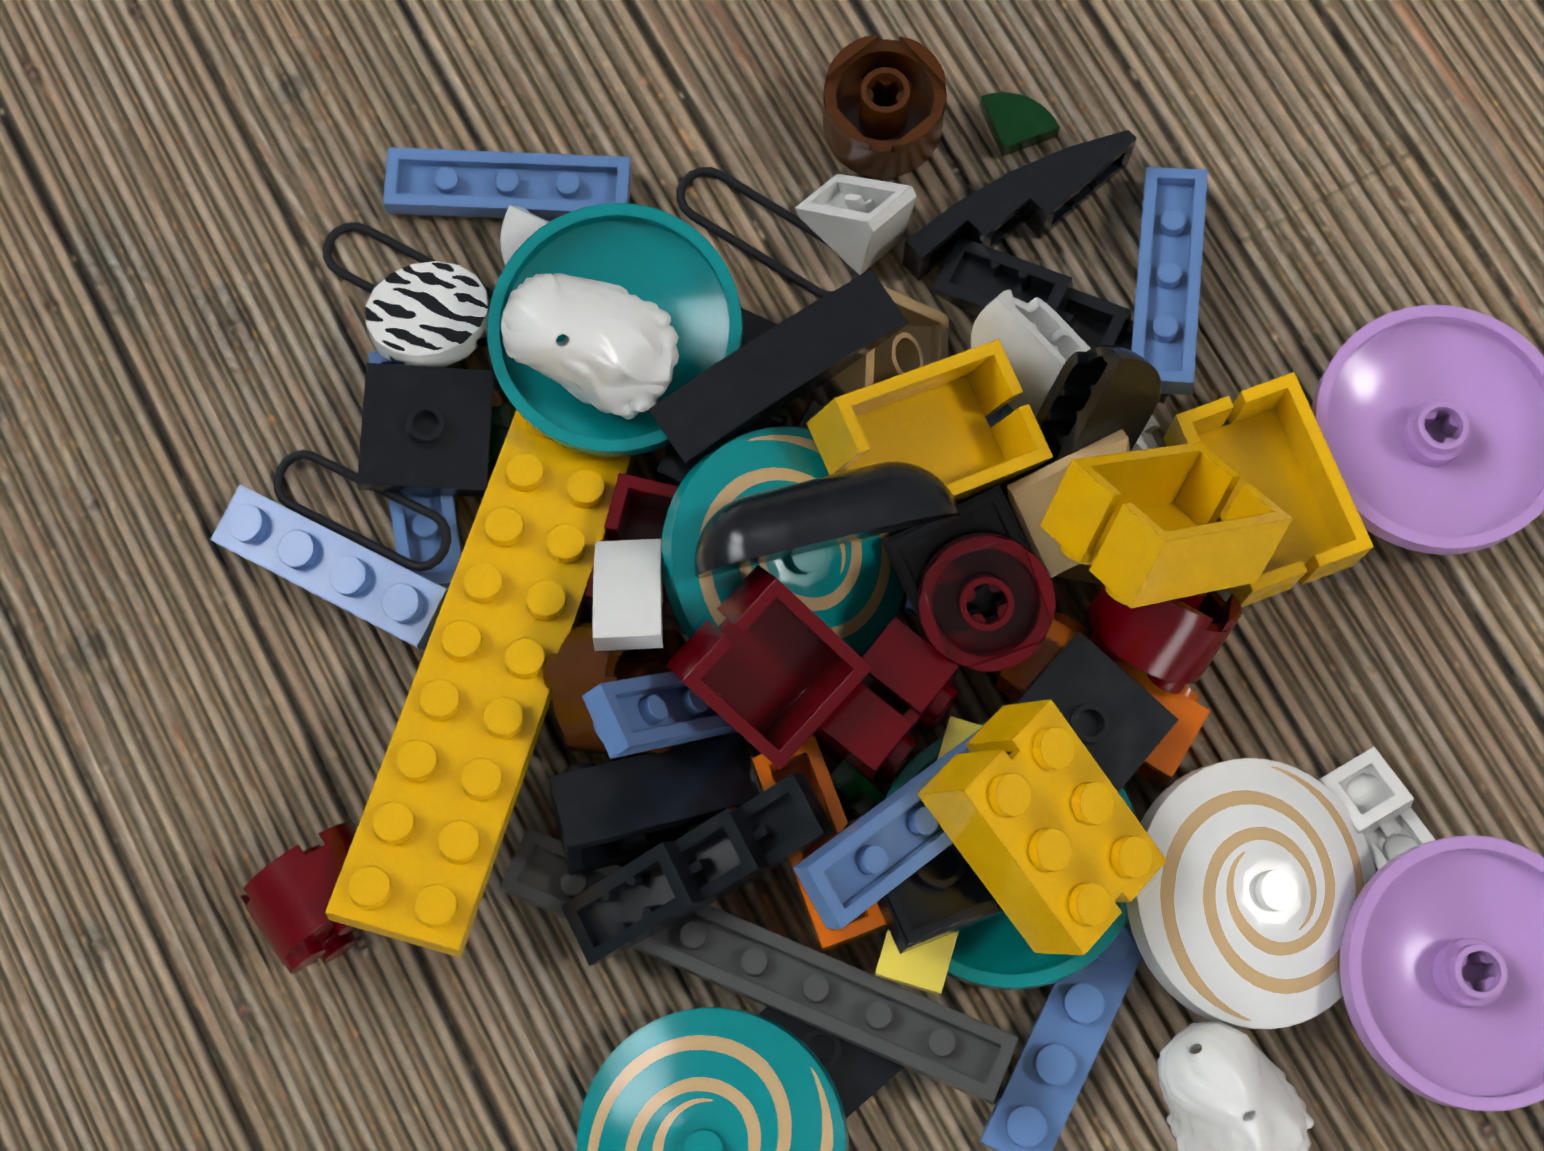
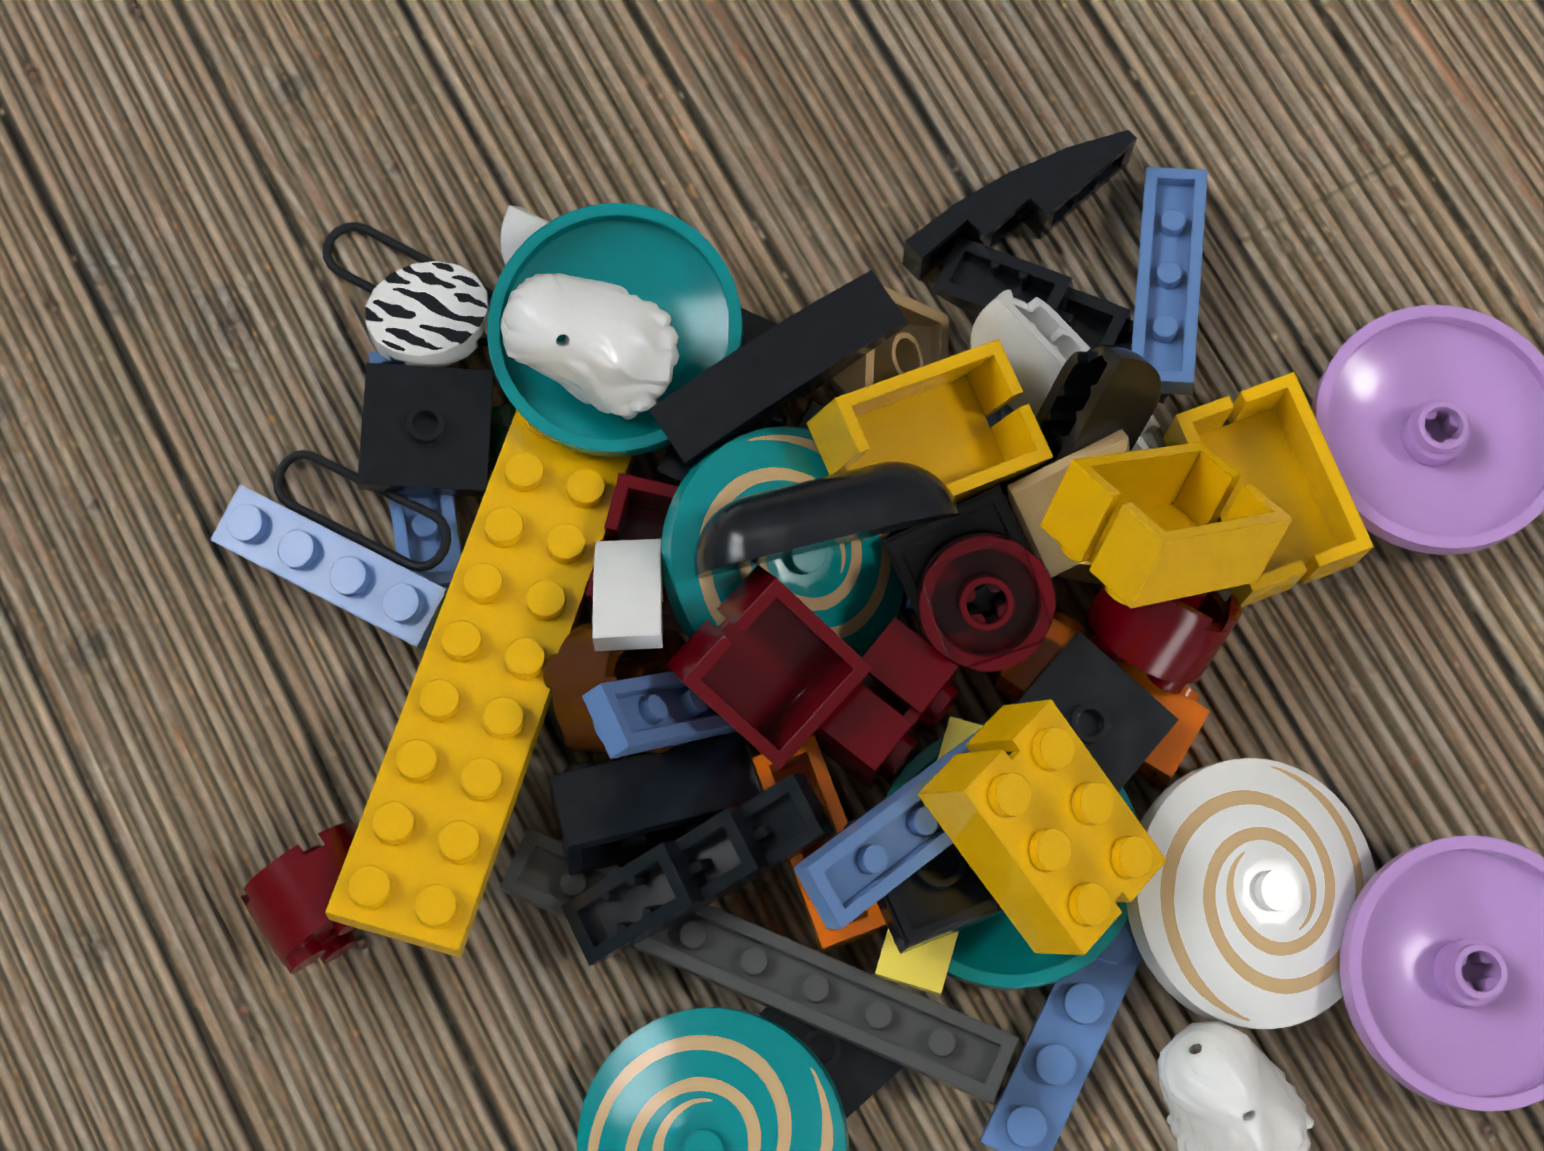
medium blue plate [383,147,632,220] -> none
black piece [676,167,862,298] -> none
white slope [795,173,917,275] -> none
reddish brown brick [823,35,947,182] -> none
dark green tile [830,759,886,816] -> none
dark green tile [979,92,1060,157] -> none
white slope [1319,747,1435,872] -> none

